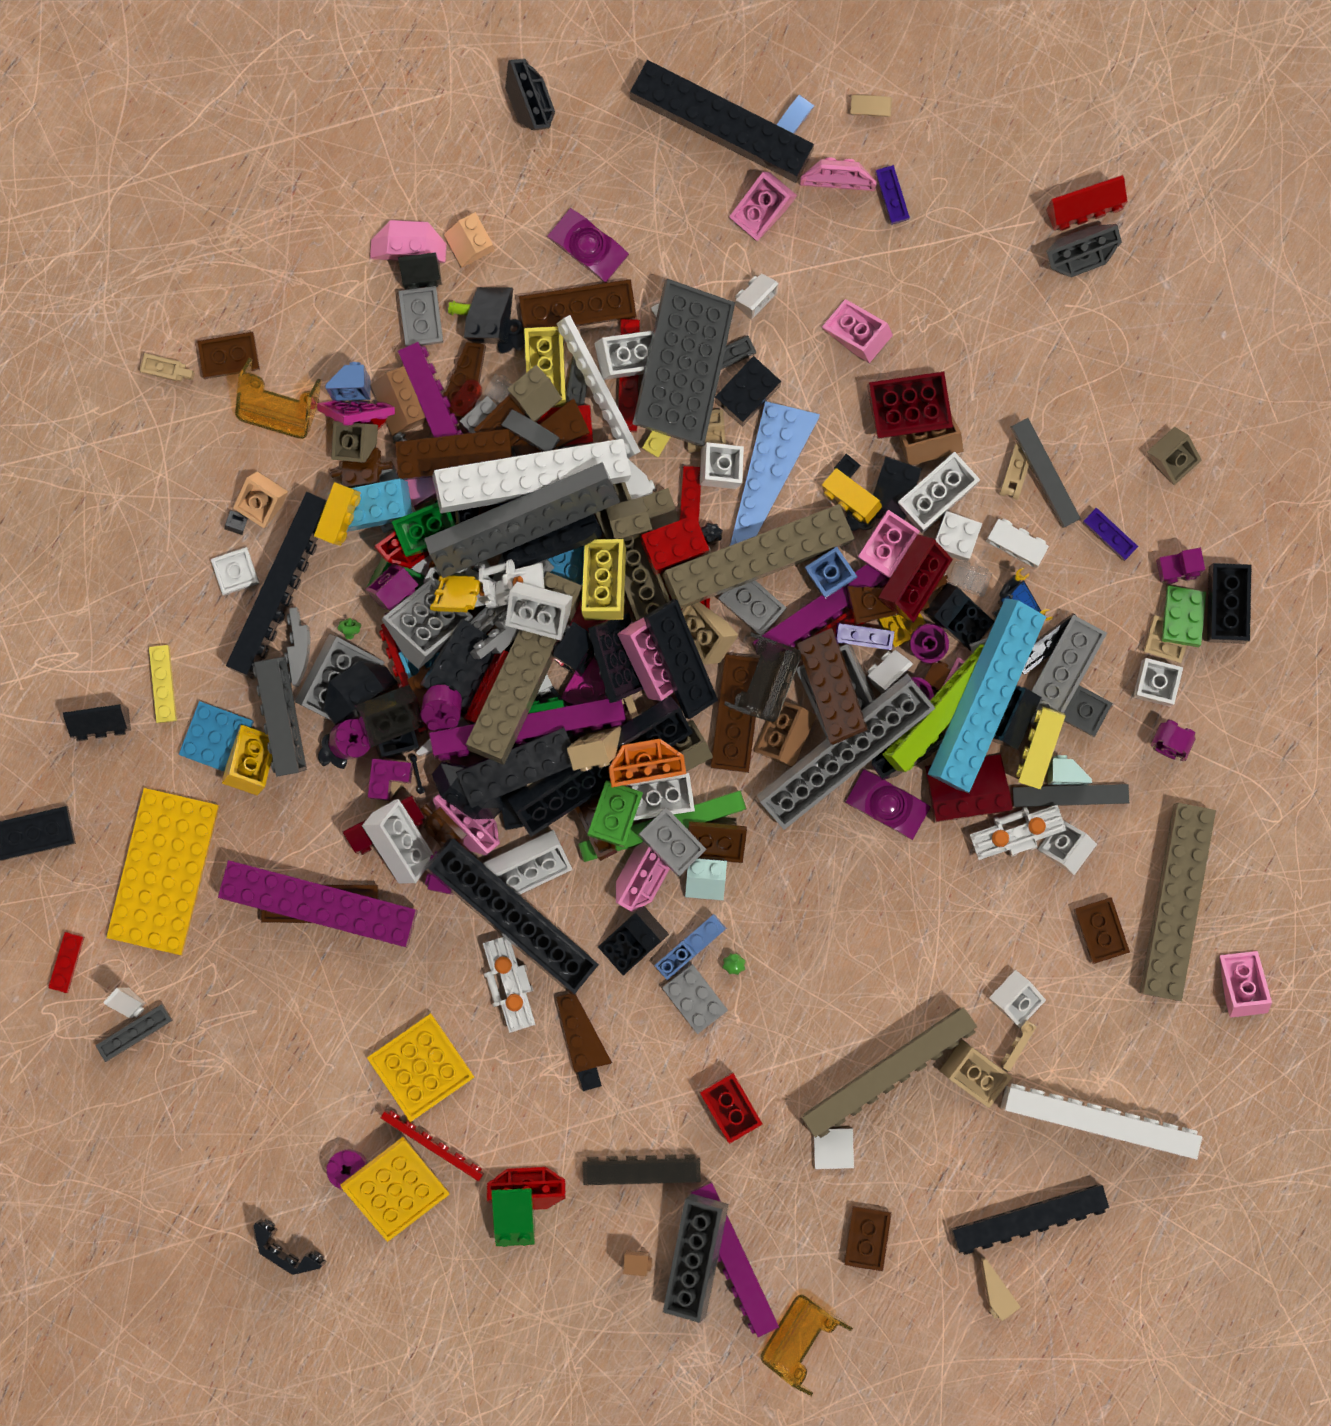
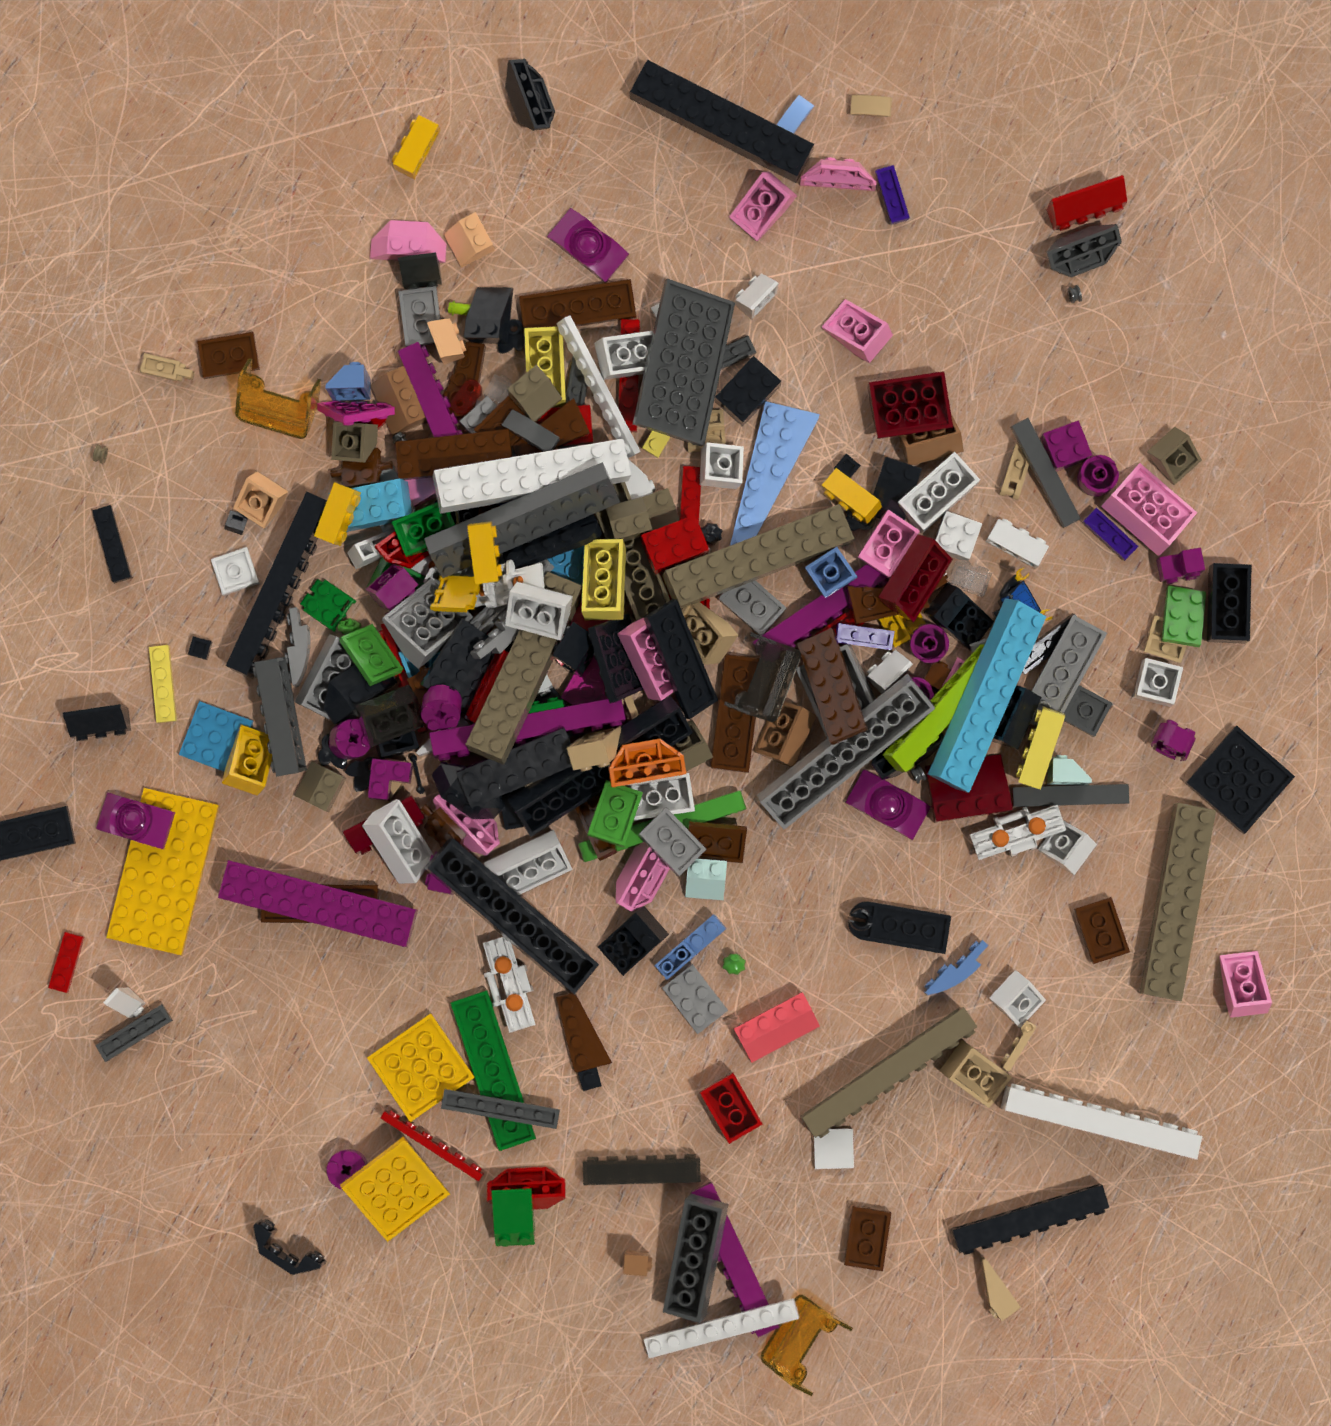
none -> black plate [92,505,132,583]
none -> dark tan bush [93,445,108,464]
none -> magenta slope [96,792,175,849]
none -> black plate [188,636,213,660]
none -> dark tan slope [294,761,346,813]
none -> green plate [300,579,356,632]
none -> bright green plate [339,624,403,686]
none -> black plate [345,757,376,792]
none -> white slope [347,529,395,569]
none -> yellow brick [392,115,440,179]
none -> light nougat slope [427,318,466,365]
none -> dark grey plate [441,1089,560,1129]
none -> green plate [450,990,536,1151]
none -> yellow brick [467,521,502,584]
none -> white plate [644,1298,800,1358]
none -> coral slope [733,992,820,1063]
none -> black plate [848,902,951,954]
none -> dark grey bush [910,764,926,784]
none -> medium blue slope [923,940,988,995]
none -> magenta brick [1040,420,1093,472]
none -> dark grey bush [1068,285,1082,304]
none -> magenta brick [1077,455,1119,497]
none -> bright pink slope [1101,463,1197,556]
none -> black plate [1186,725,1295,834]

